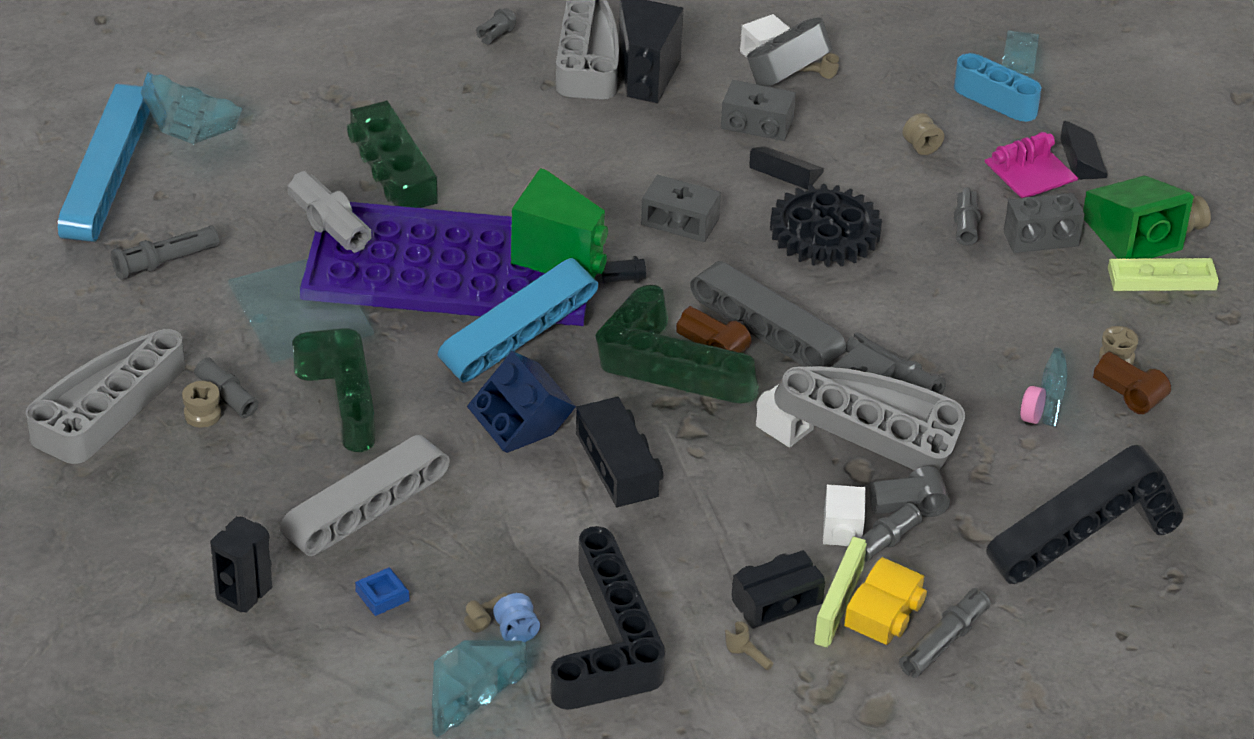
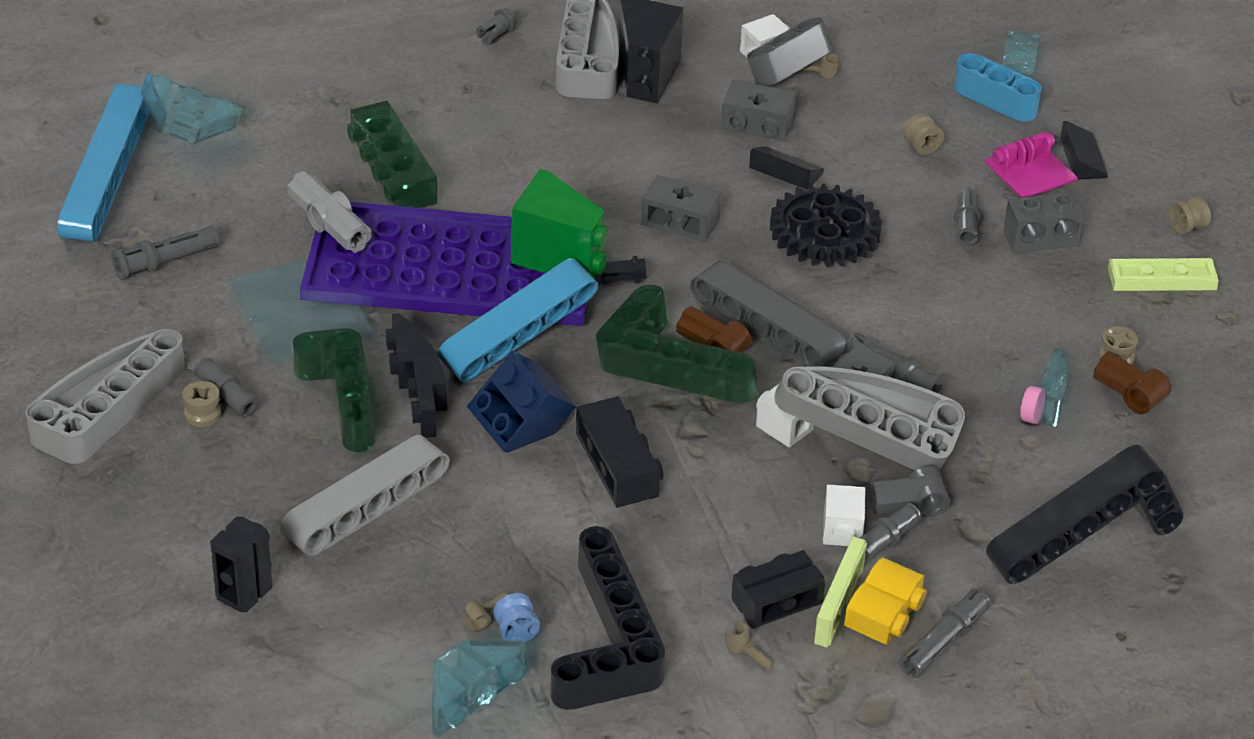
blue tile [355,567,409,616] -> none
green slope [1083,175,1194,259] -> none
none -> black slope [385,313,447,438]

